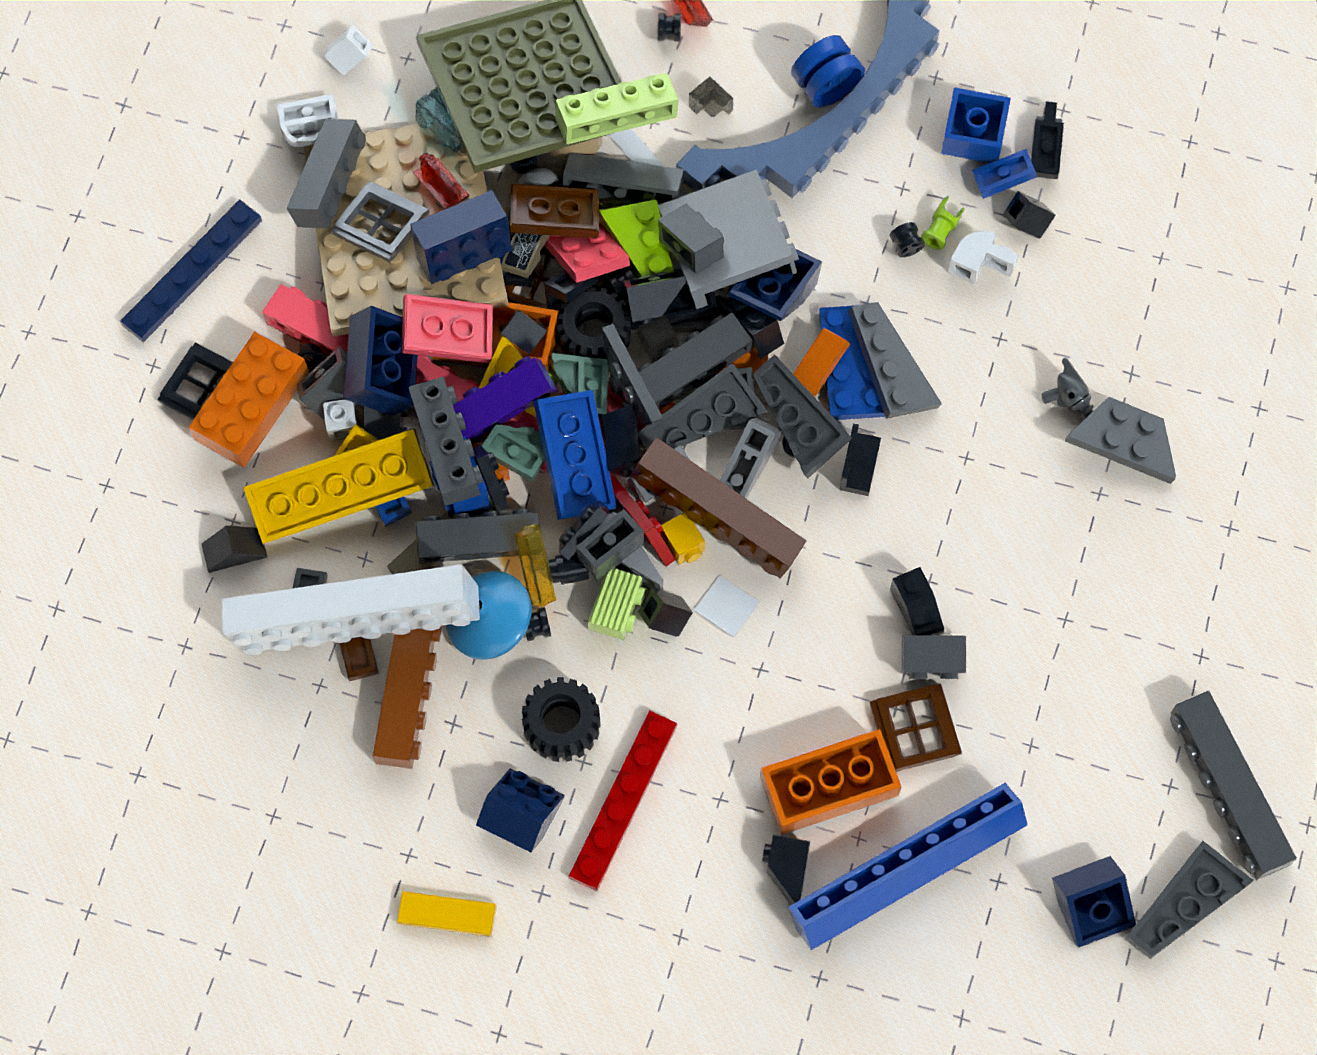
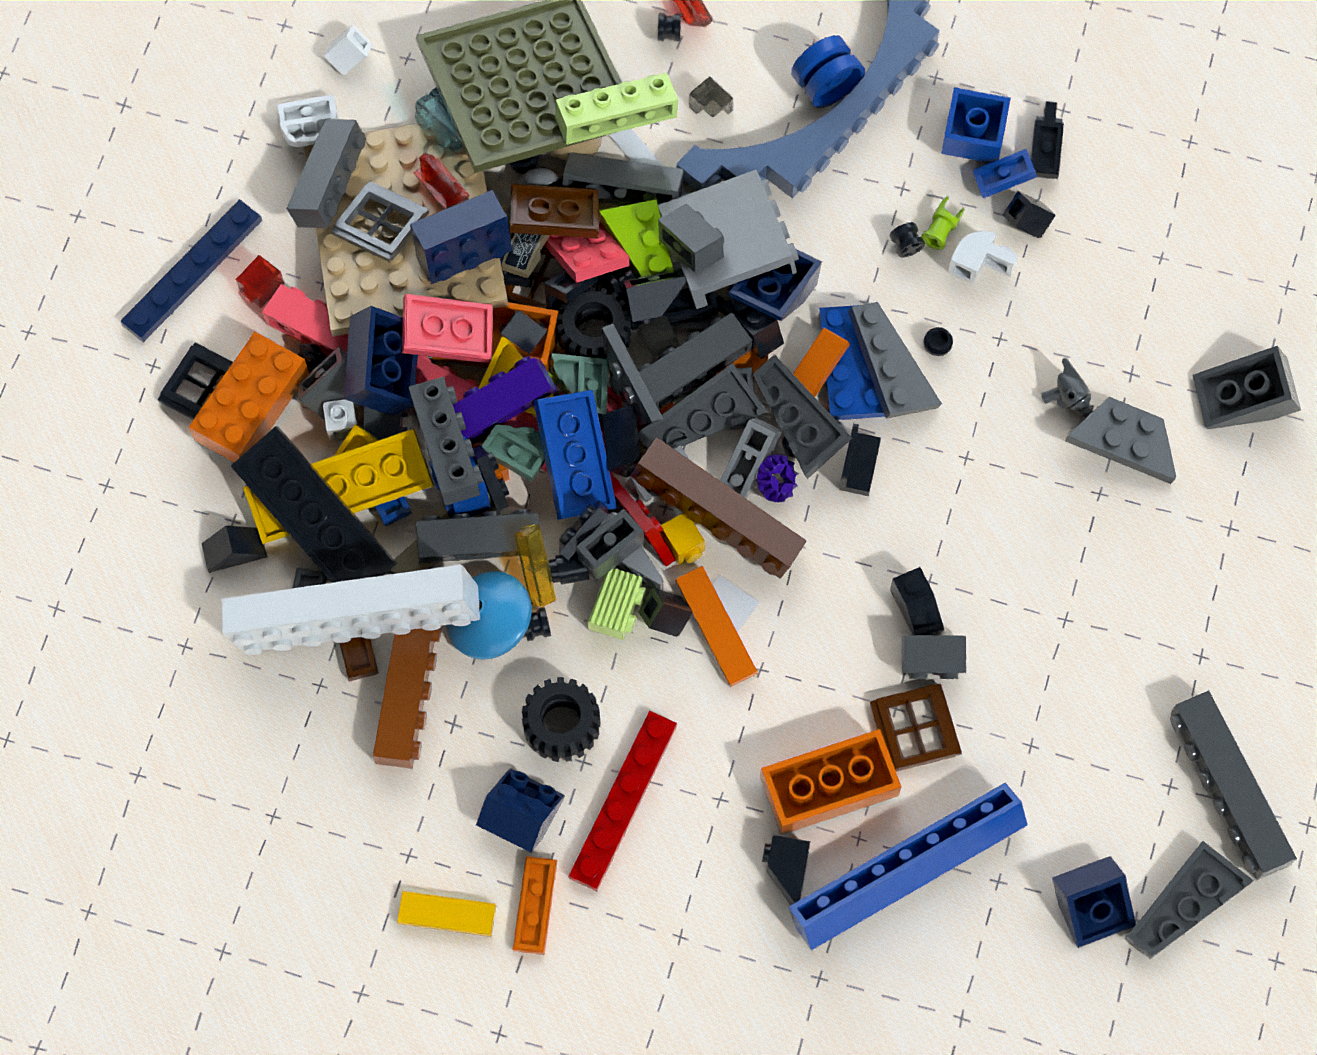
none -> black plate [231,426,398,583]
none -> clear red brick [235,255,285,308]
none -> orange tile [513,856,557,955]
none -> orange tile [675,566,758,687]
none -> dark purple gear [757,454,799,503]
none -> black plate [923,327,953,356]
none -> dark grey slope [1192,345,1301,429]

